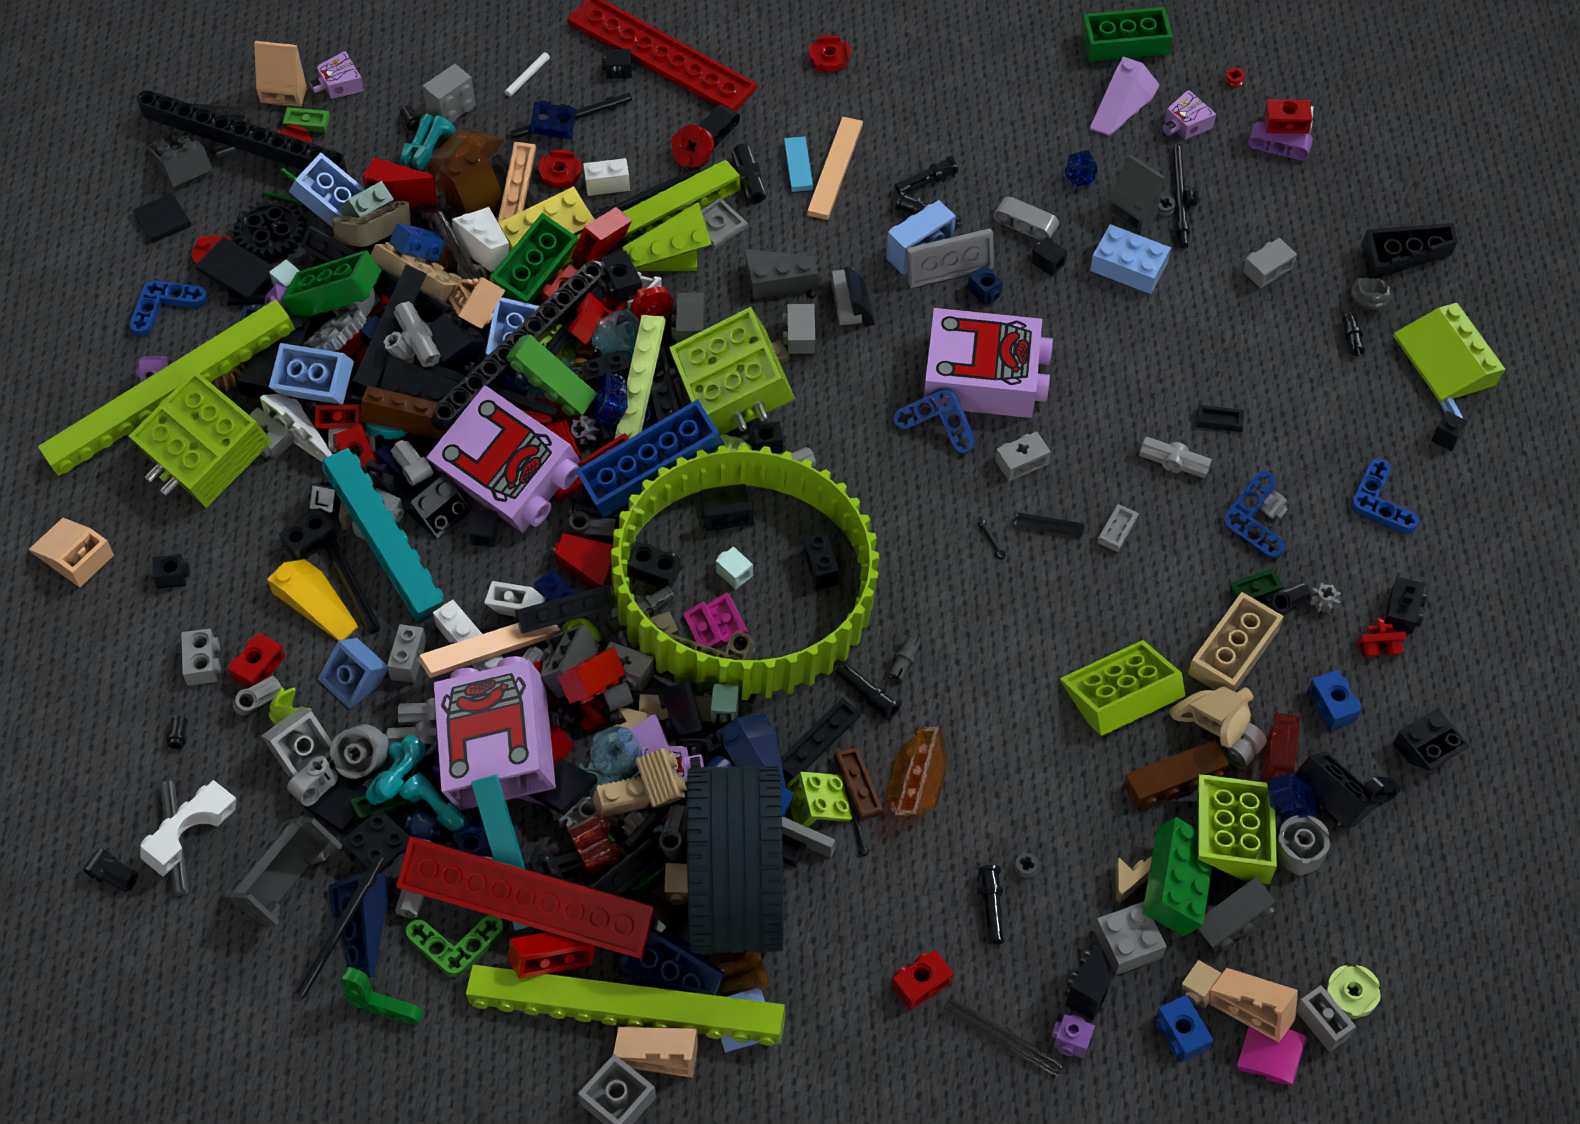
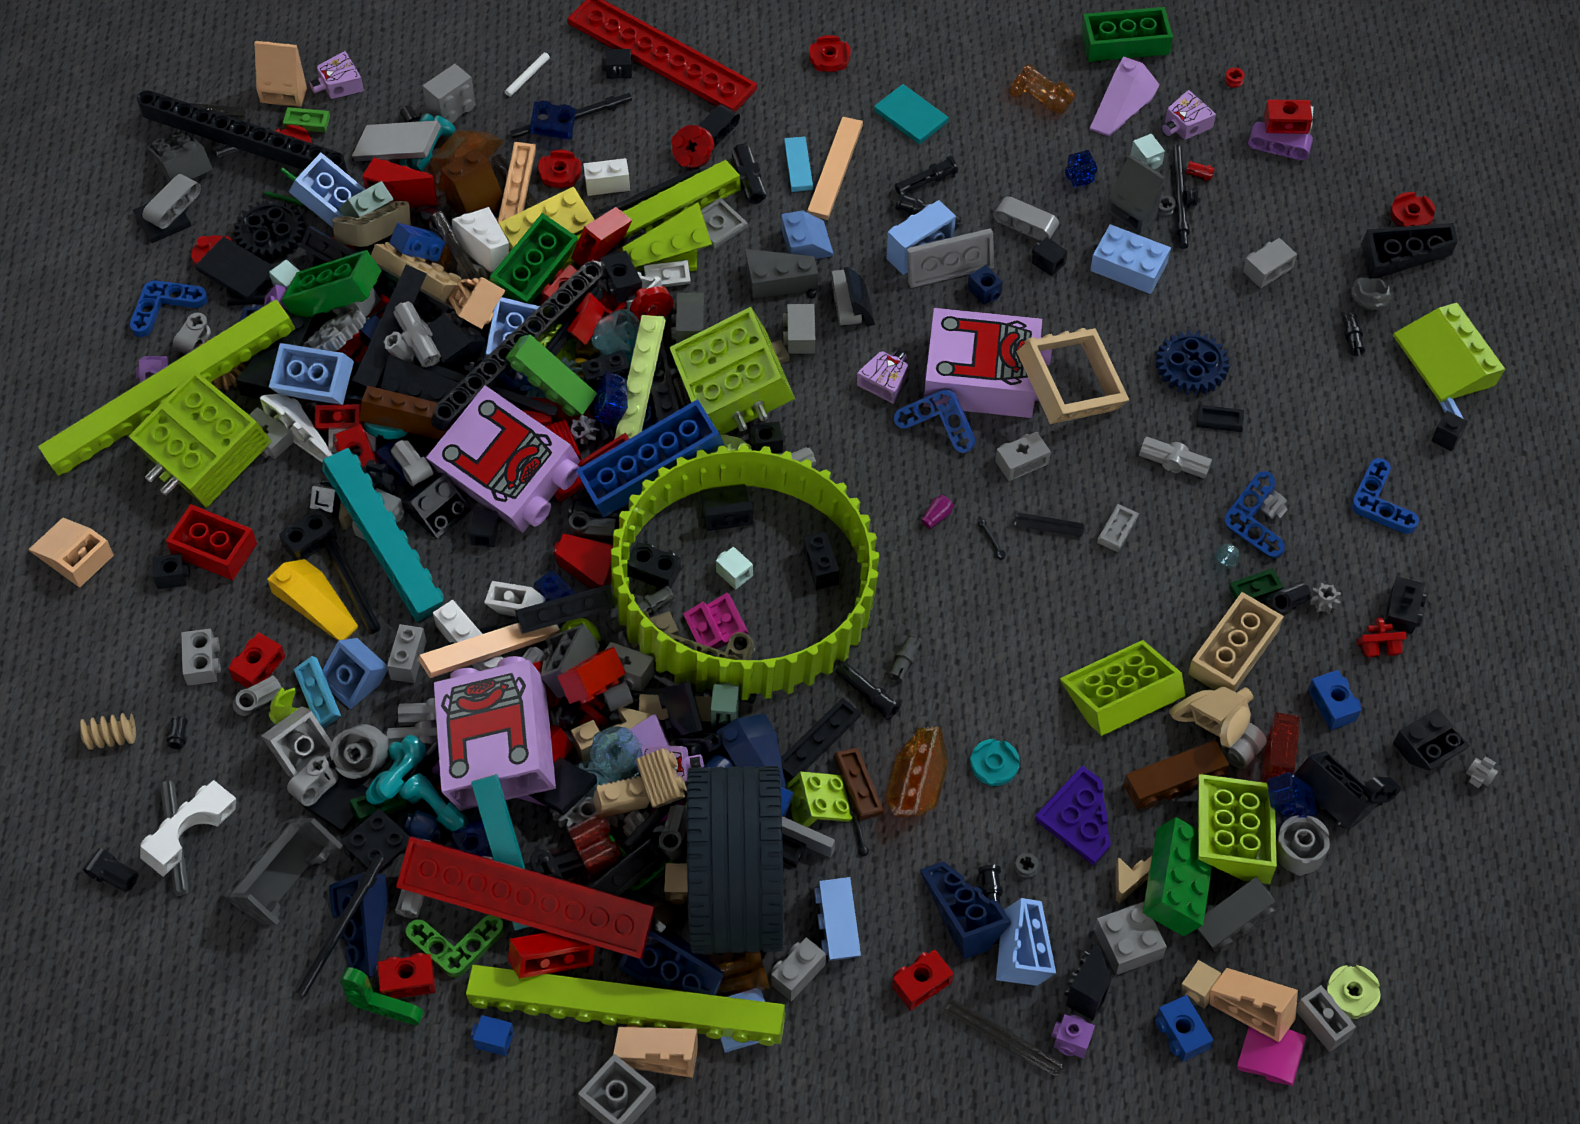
none -> tan piece [80,713,136,750]
none -> light grey beam [142,174,201,229]
none -> red brick [166,504,257,581]
none -> light grey piece [172,313,211,354]
none -> medium azure tile [293,656,341,729]
none -> light grey tile [352,121,441,161]
none -> red brick [378,953,436,999]
none -> blue brick [471,1015,514,1056]
none -> tan brick [571,720,606,763]
none -> white plate [644,260,691,287]
none -> light grey brick [771,937,826,1002]
none -> medium blue slope [781,210,834,259]
none -> light blue wedge [814,877,861,961]
none -> lavender torso [857,350,908,404]
none -> teal tile [874,84,949,145]
none -> dark blue wedge [920,861,1011,959]
none -> magenta cone [921,495,954,529]
none -> teal tile [970,739,1020,786]
none -> light blue wedge [996,898,1056,986]
none -> clear orange piece [1009,63,1076,114]
none -> tan window [1016,328,1129,424]
none -> dark purple plate [1035,765,1111,866]
none -> light aqua brick [1131,134,1165,169]
none -> dark blue gear [1155,330,1230,396]
none -> red pin [1186,161,1215,181]
none -> clear light blue plate [1216,544,1239,567]
none -> red plate [1390,192,1435,227]
none -> light grey gear [1466,756,1498,788]

